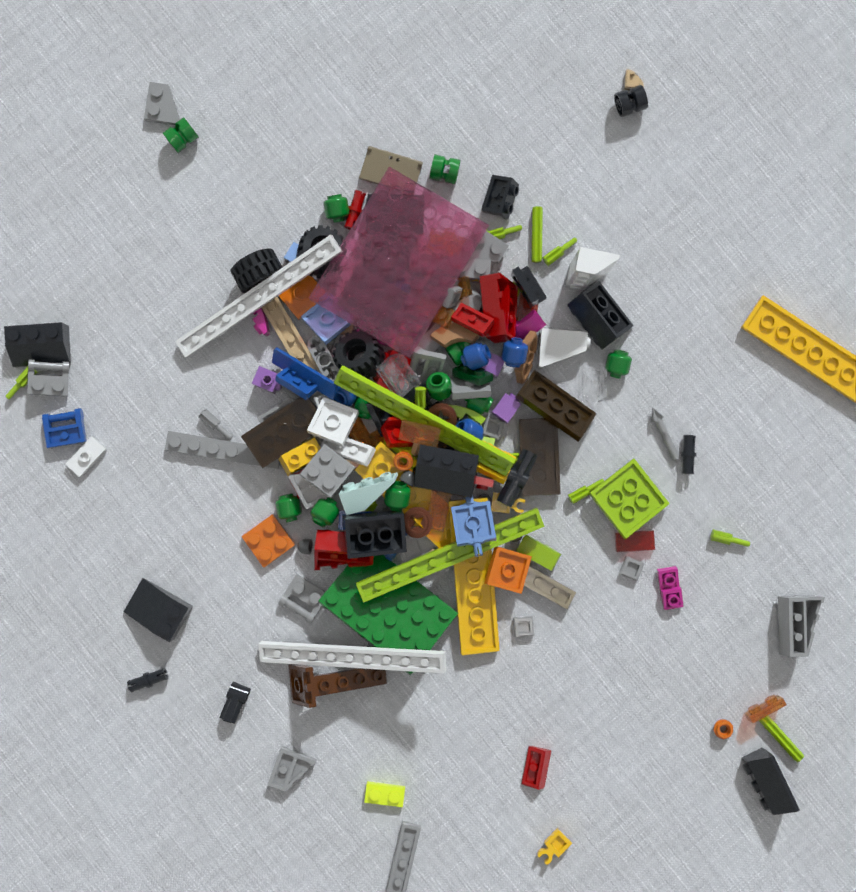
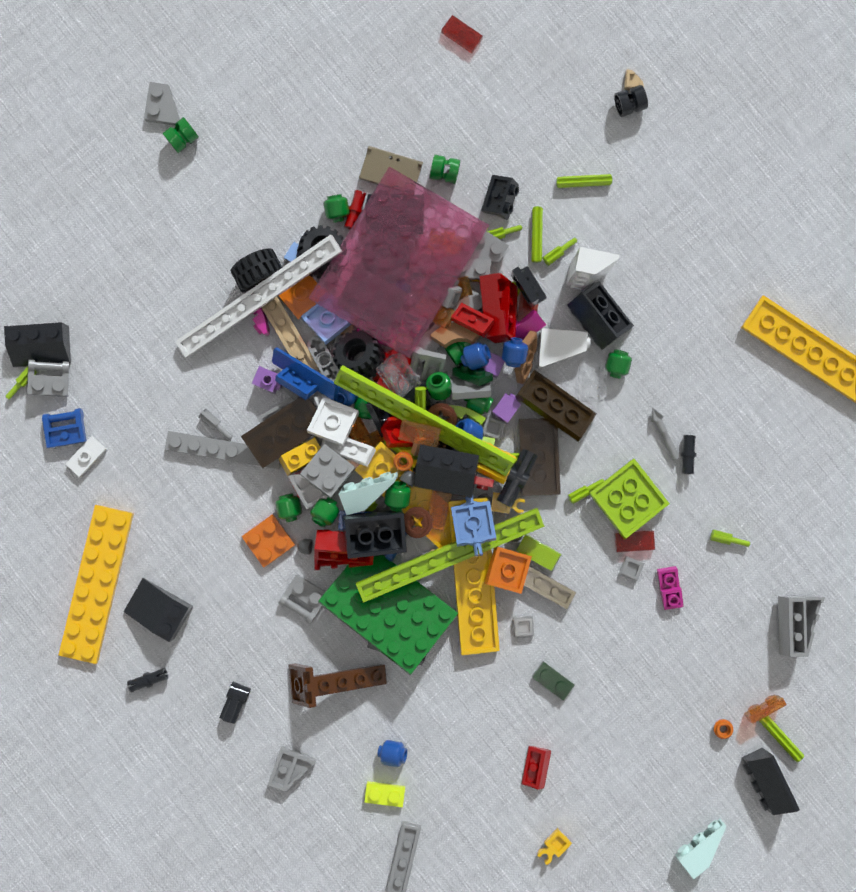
white plate [258,641,447,673] -> none
none -> yellow plate [58,505,134,664]
none -> blue head [378,740,408,767]
none -> clear red plate [441,15,483,53]
none -> dark green plate [532,661,575,701]
none -> lime axle [556,174,613,188]
none -> light aqua slope [675,819,727,879]

